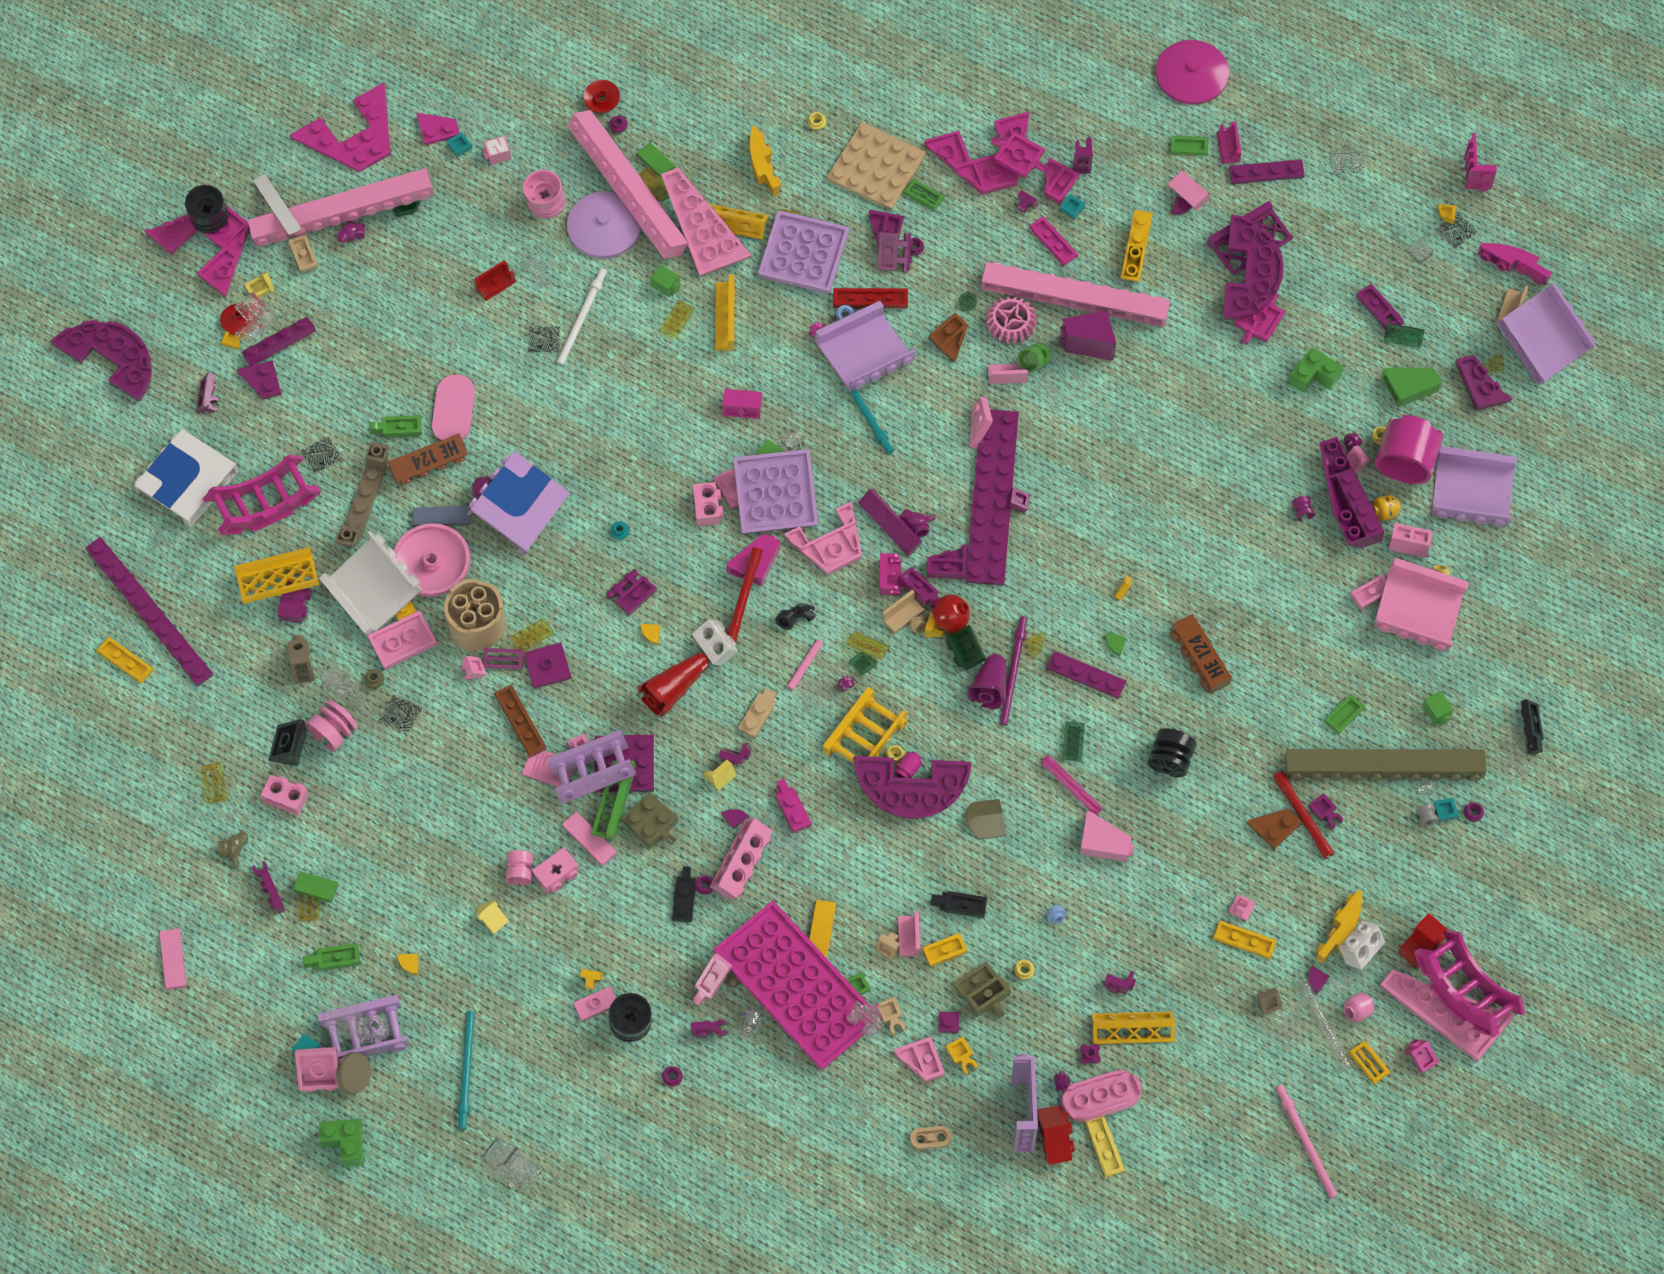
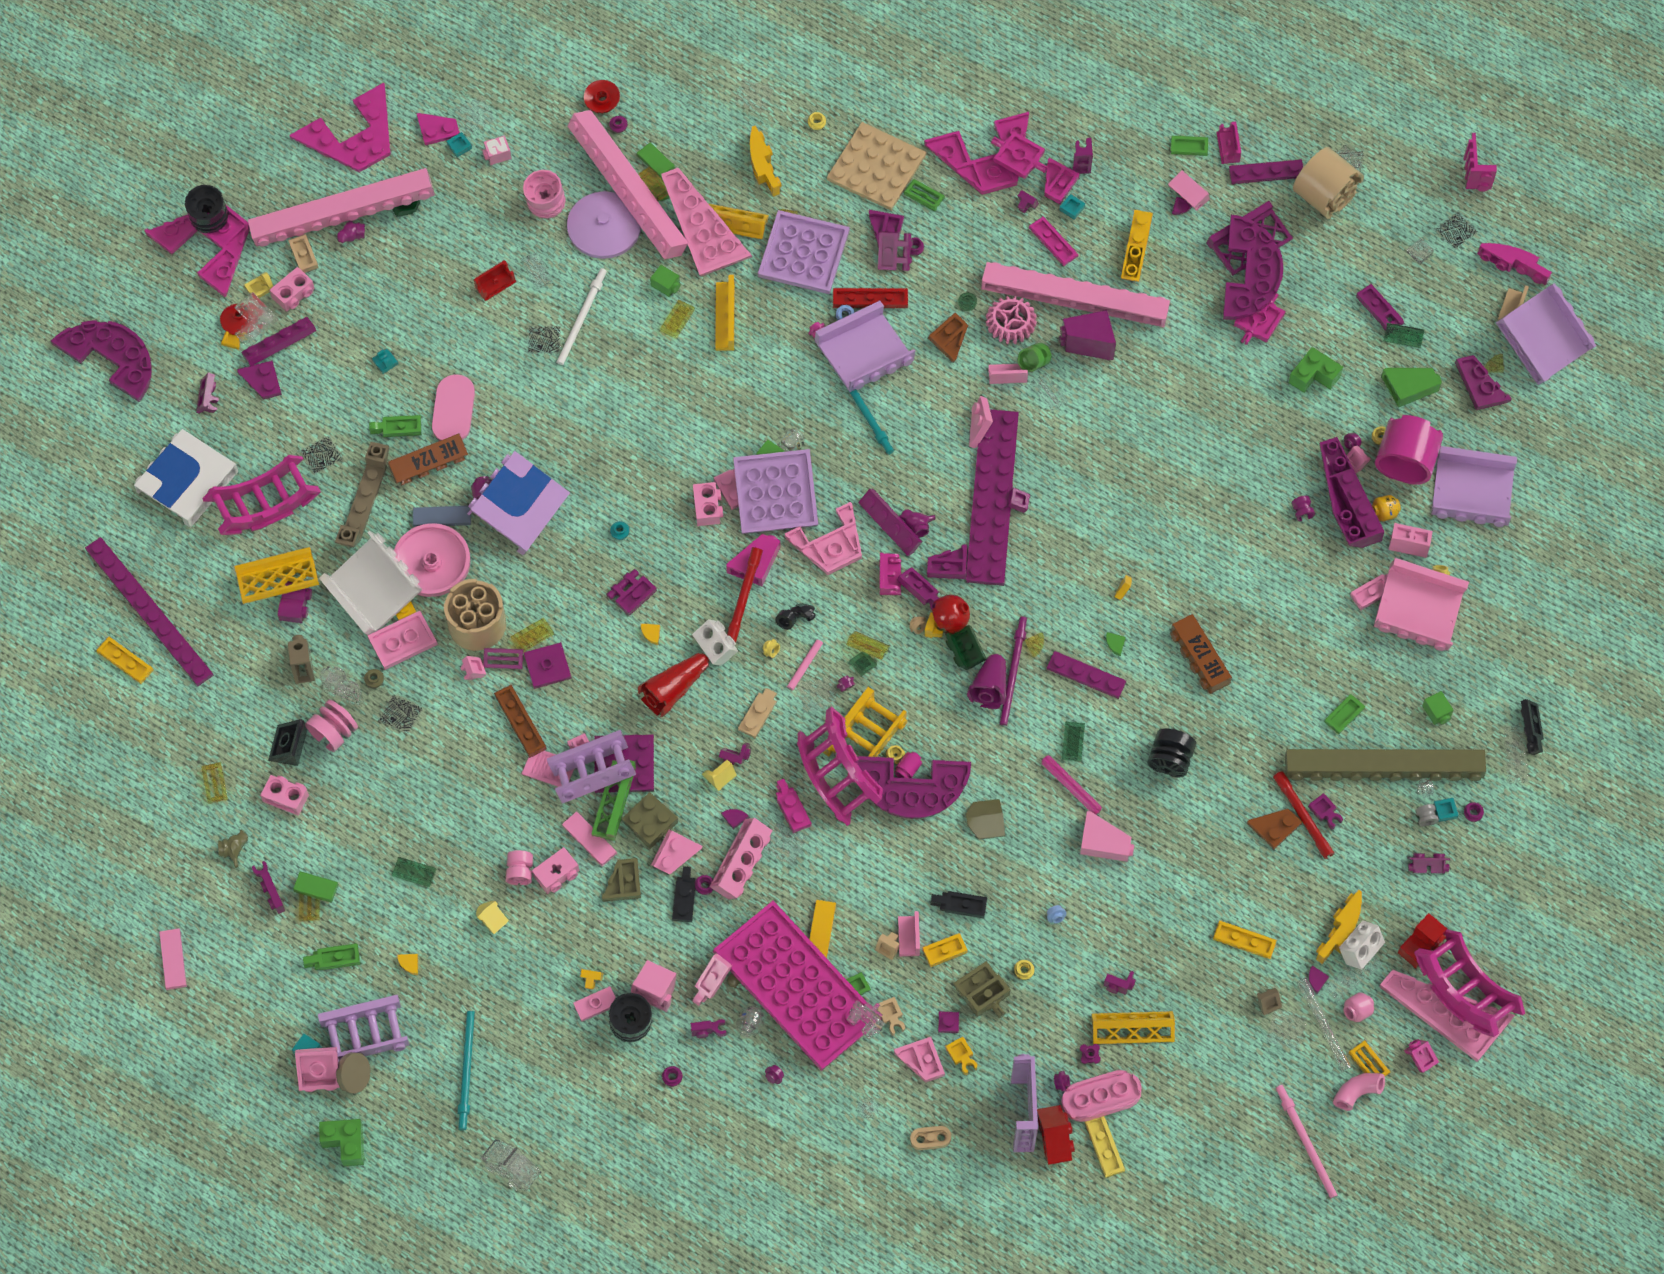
white sticker [253,175,301,235] -> none
clear piece [321,993,366,1039] -> none
clear brick [356,1014,389,1044] -> none
dark pink hinge [722,389,762,419] -> none
tan panel [882,590,924,634] -> none
dark pink dish [1156,40,1229,105] -> none
bright pink tile [1228,894,1255,921] -> none
yellow tile [1438,204,1457,224] -> none
none -> bright pink brick [270,267,315,312]
none -> teal tile [372,348,398,374]
none -> clear green tile [392,857,437,887]
none -> olive wing [602,858,641,902]
none -> bright pink plate [631,960,676,1012]
none -> bright pink wing [651,829,703,874]
none -> light yellow plate [763,639,780,658]
none -> magenta plate [765,1065,784,1084]
none -> dark pink fence [797,706,883,826]
none -> tan brick [1293,147,1364,219]
none -> bright pink cylinder [1333,1073,1385,1111]
none -> magenta hinge [1408,853,1450,874]

